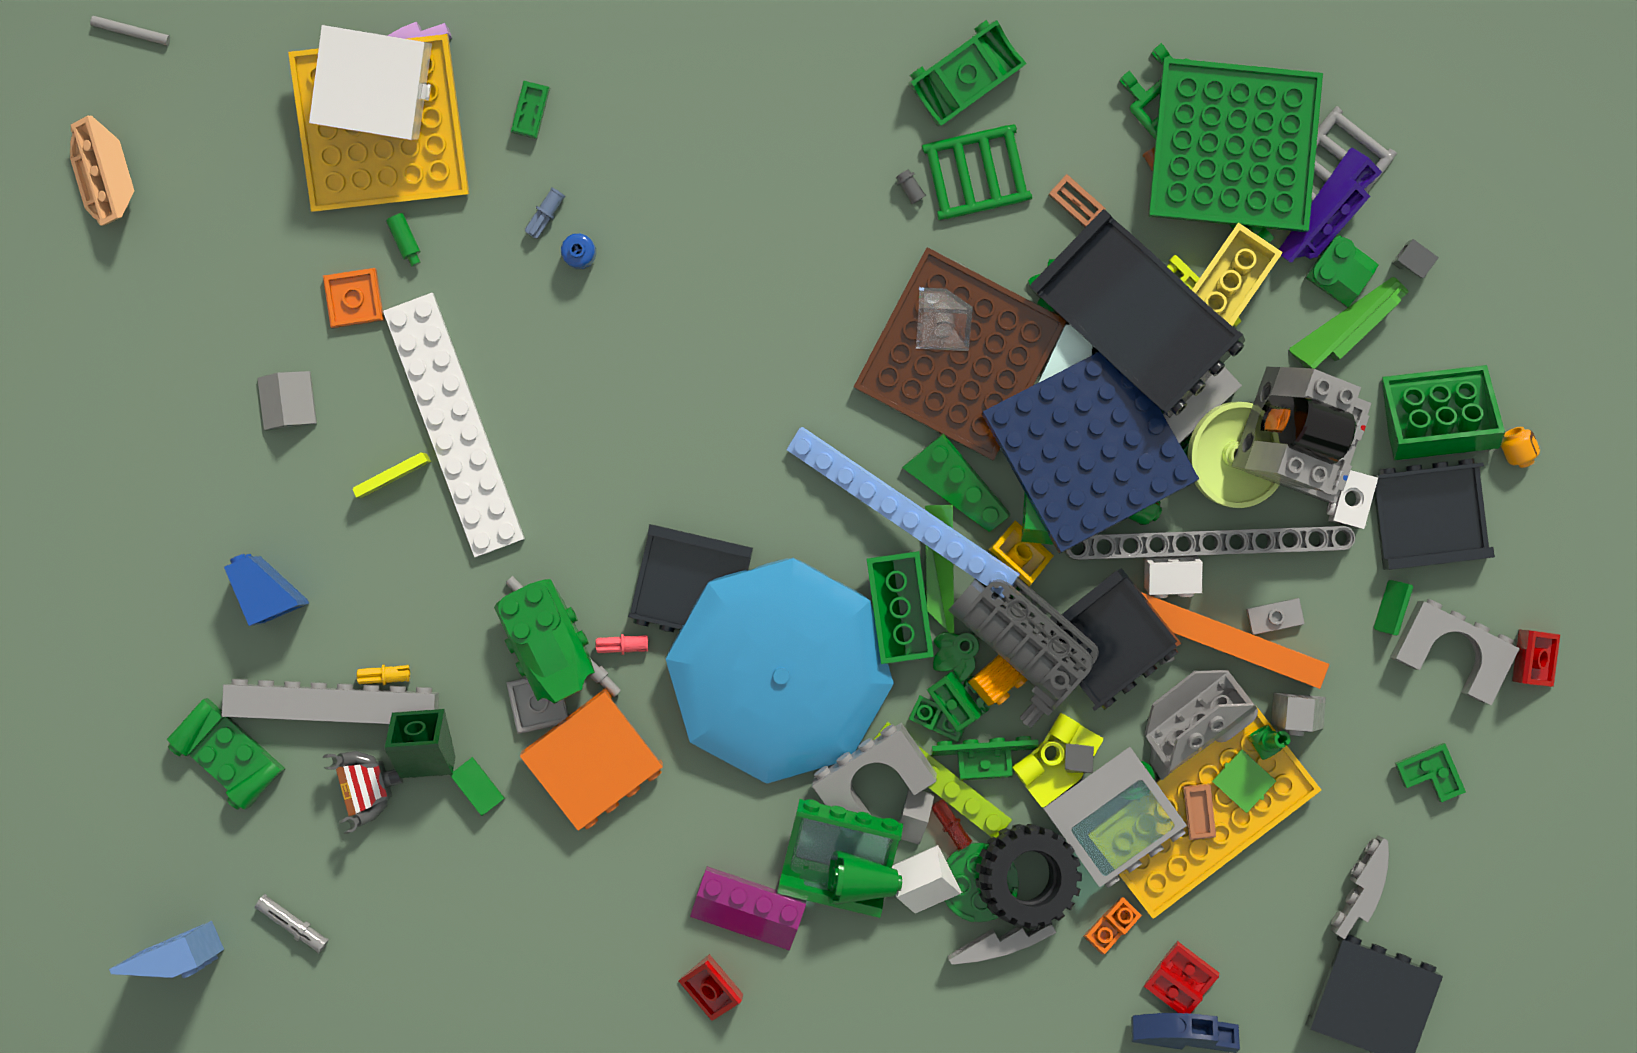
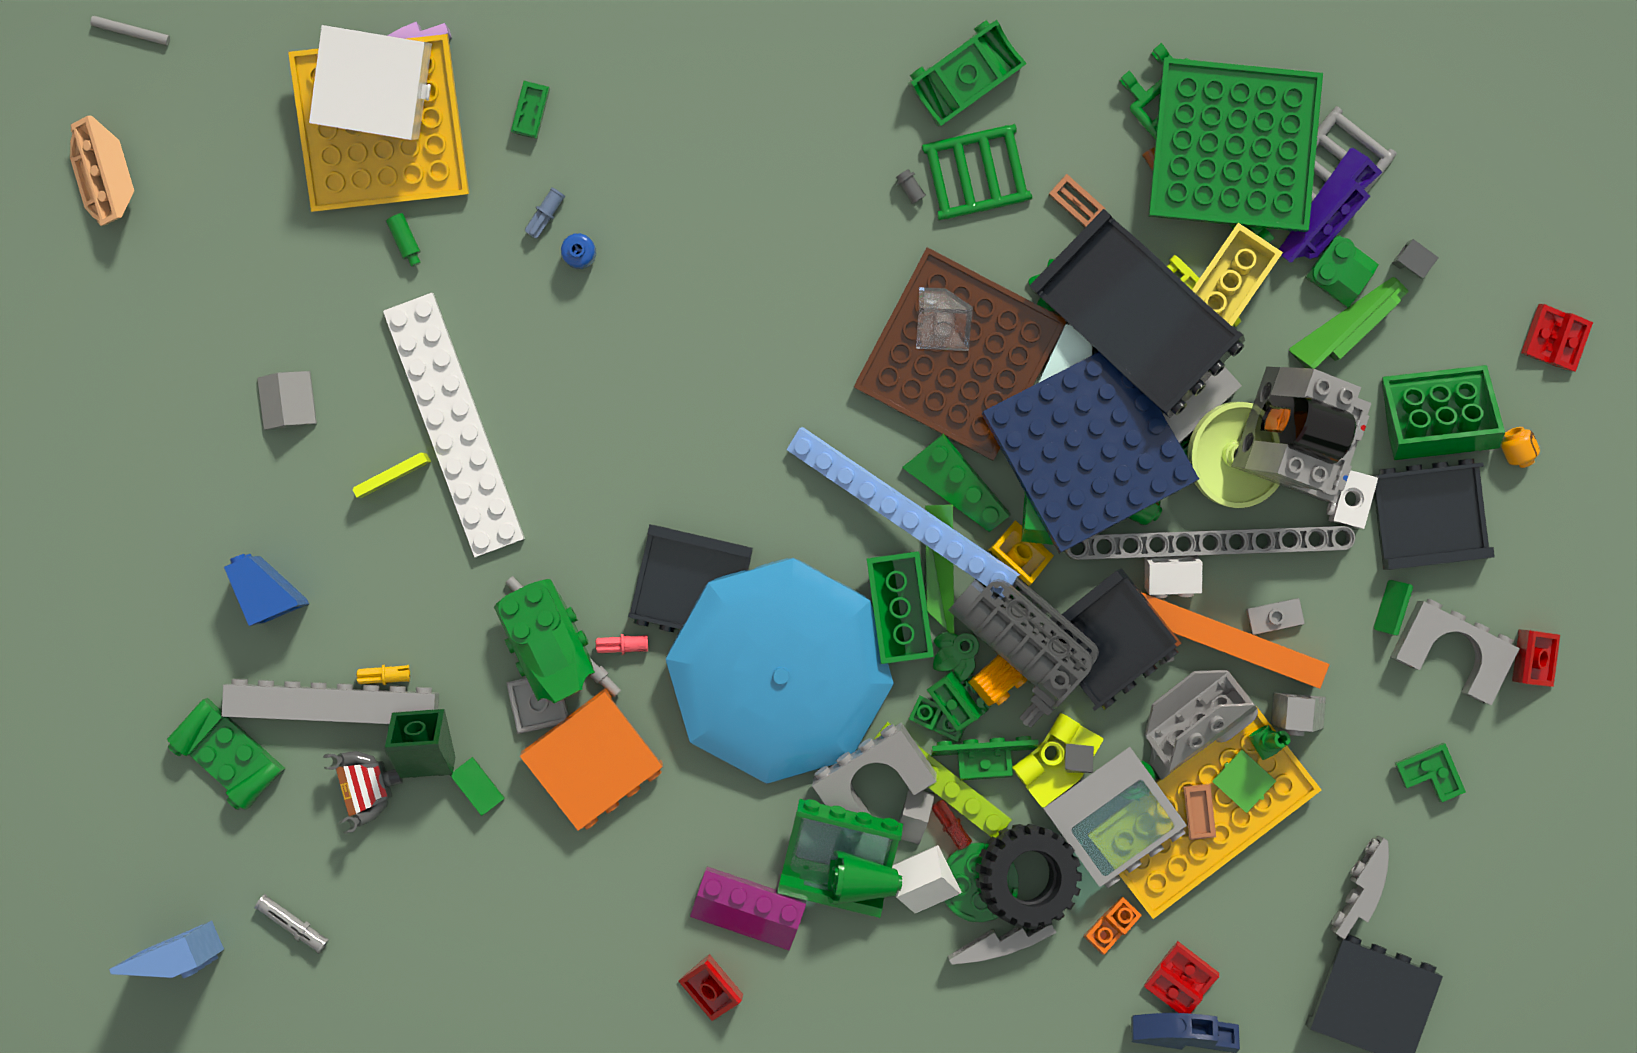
orange tile [323,268,384,328] -> none
none -> red slope [1521,304,1593,372]

